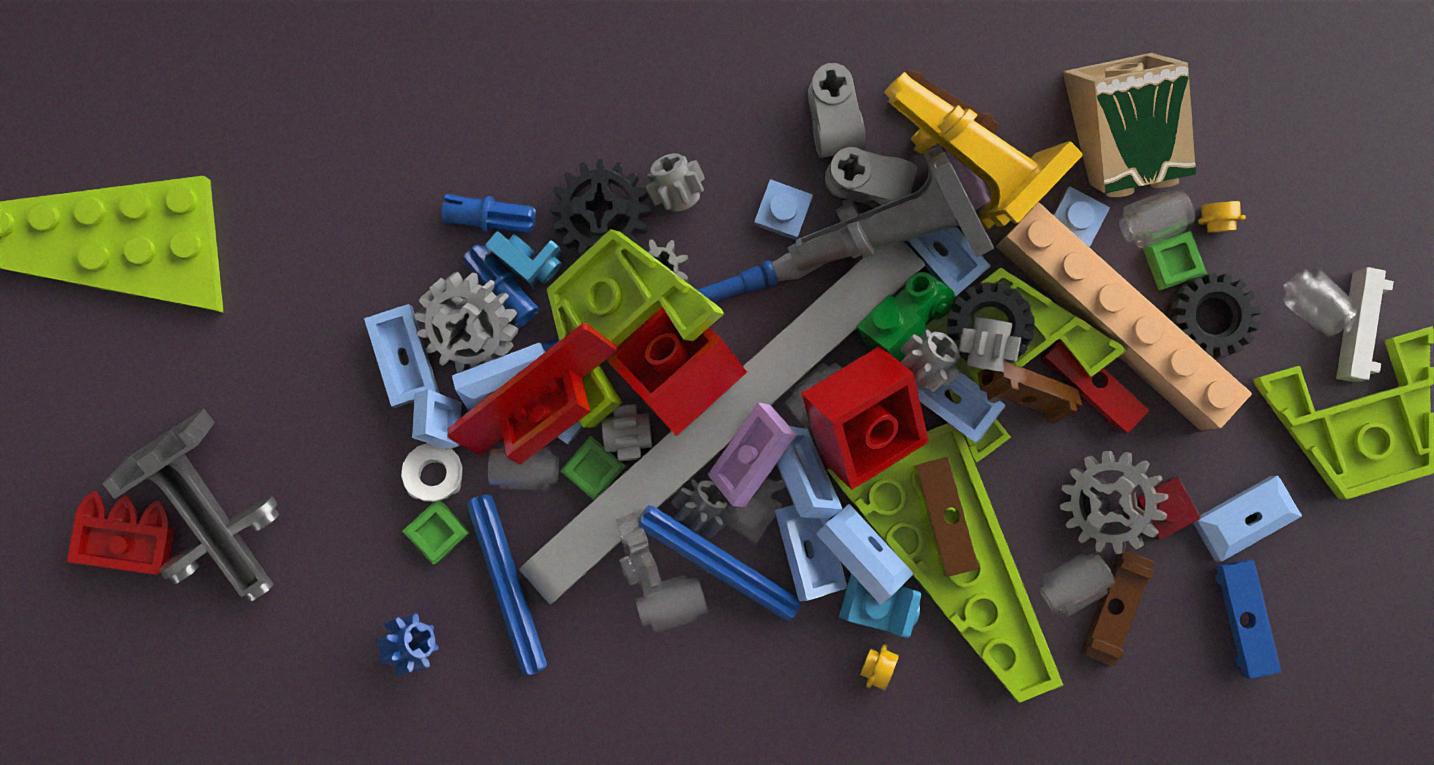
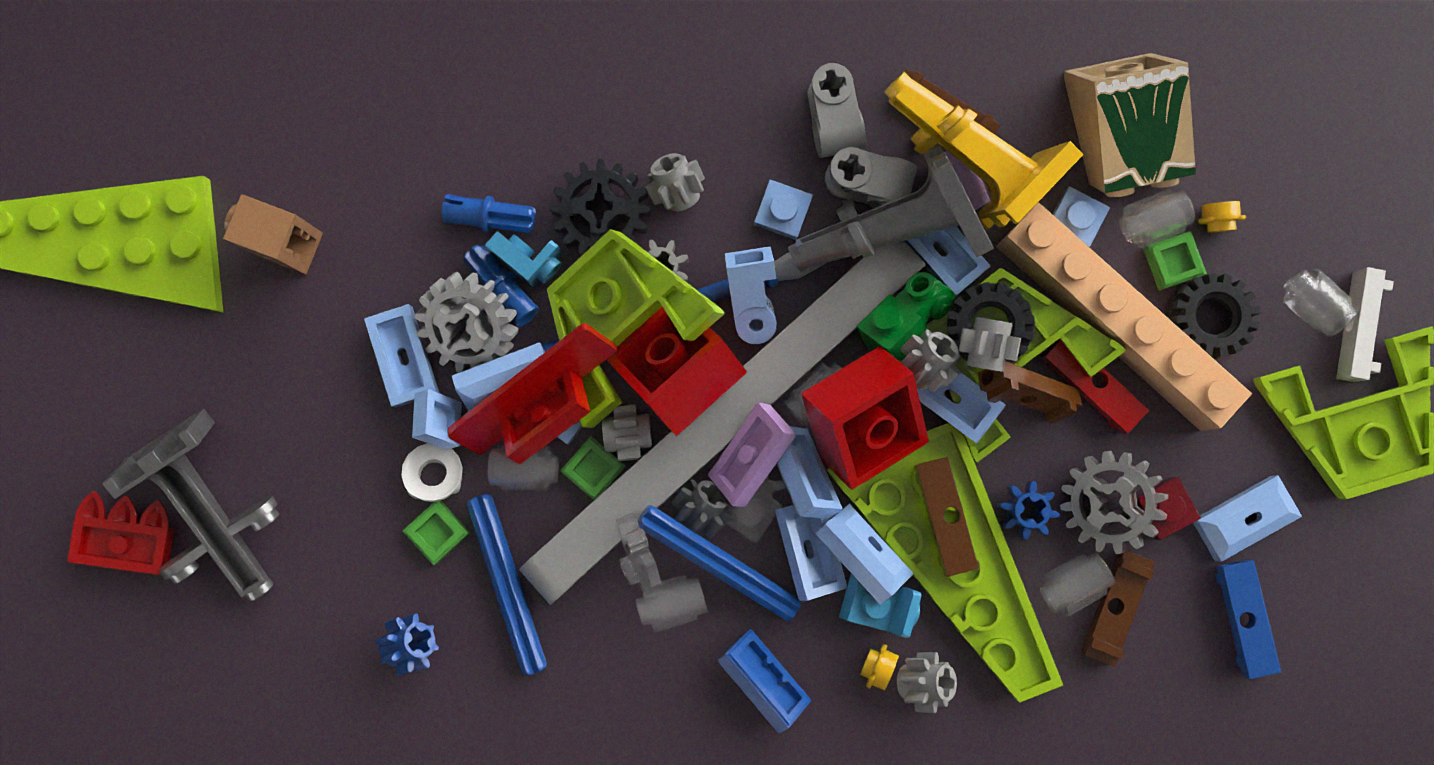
none -> medium nougat brick [223,194,323,275]
none -> blue plate [717,629,812,734]
none -> light blue leg [725,246,777,344]
none -> light grey gear [897,652,957,713]
none -> blue gear [996,481,1059,540]

